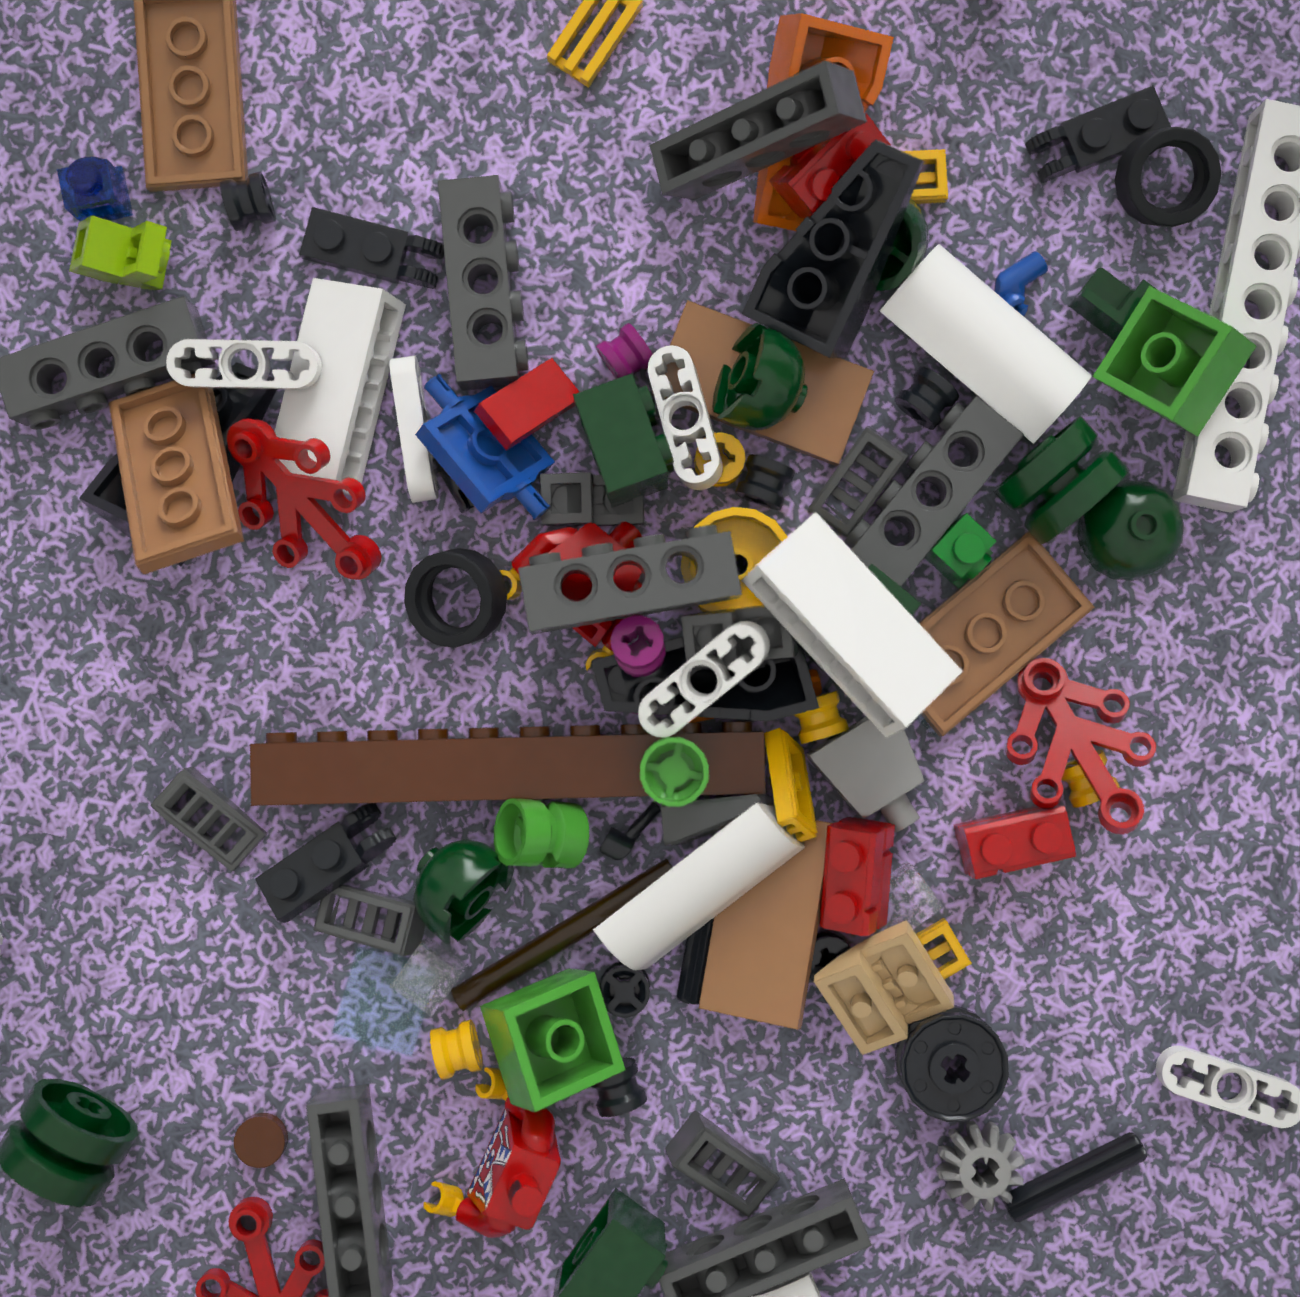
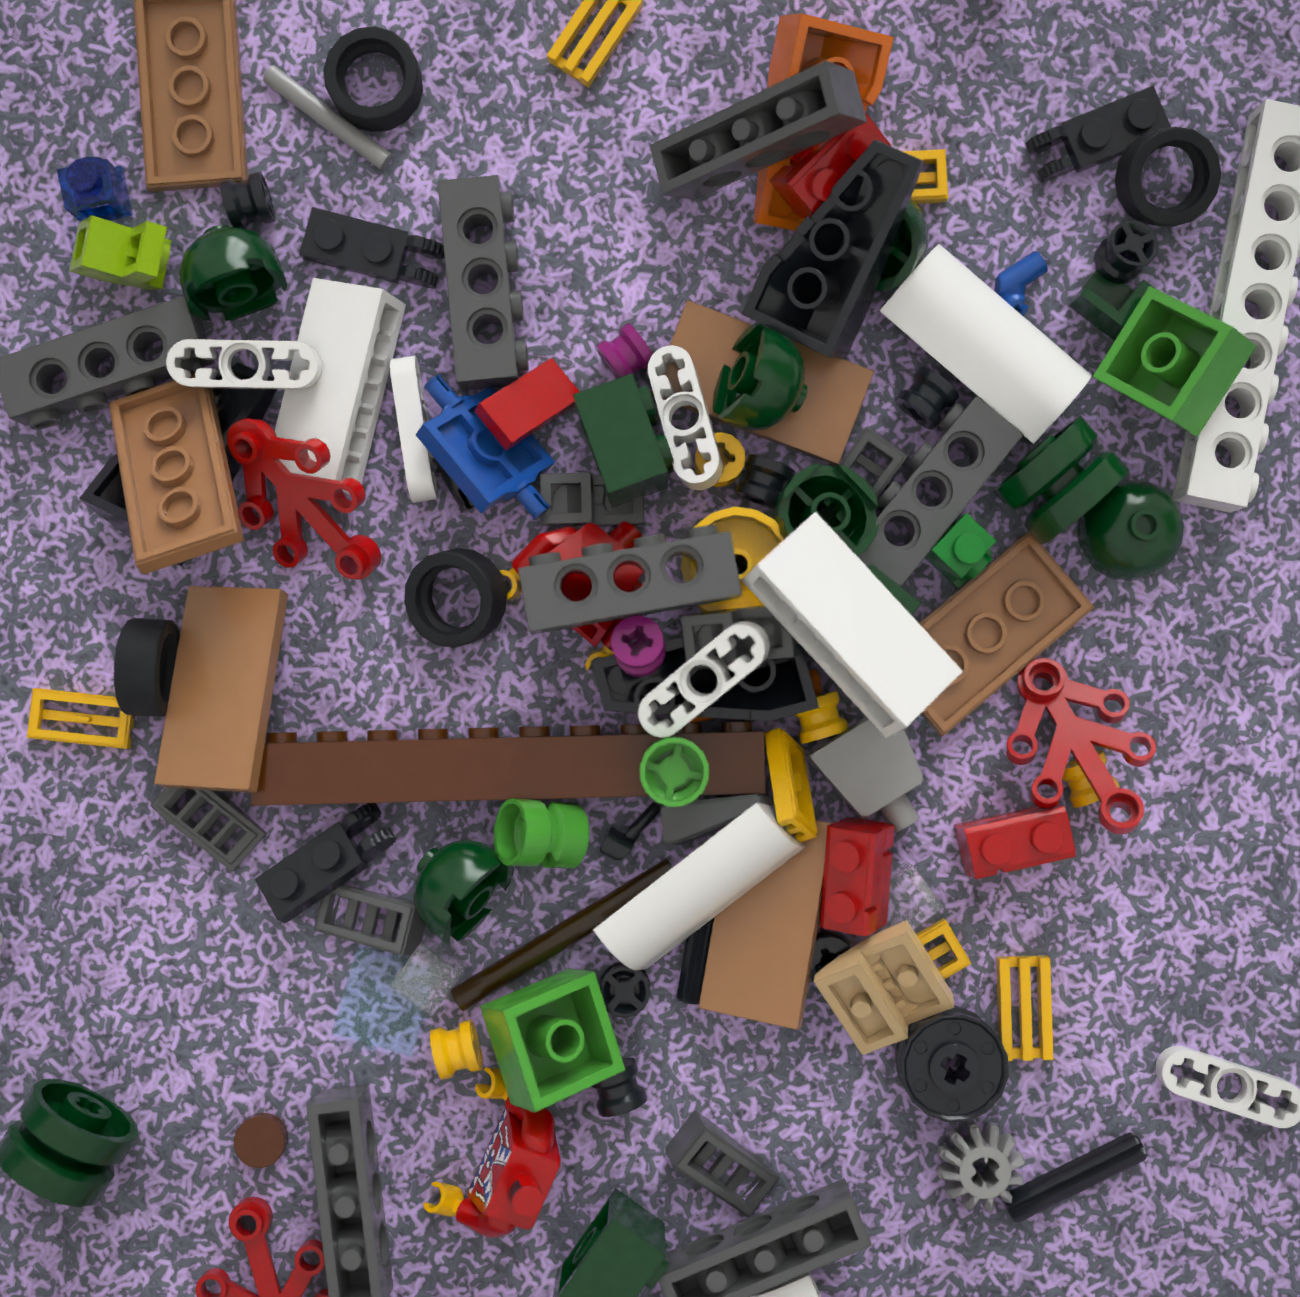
none -> yellow tile [27,688,135,749]
none -> black tyre [114,618,180,717]
none -> medium nougat tile [154,586,288,793]
none -> dark green cylinder [179,225,288,321]
none -> light grey bar [263,65,393,171]
none -> black tyre [323,26,423,132]
none -> dark green cylinder [773,463,879,557]
none -> yellow tile [996,955,1053,1061]
none -> black wheel [1094,220,1159,284]

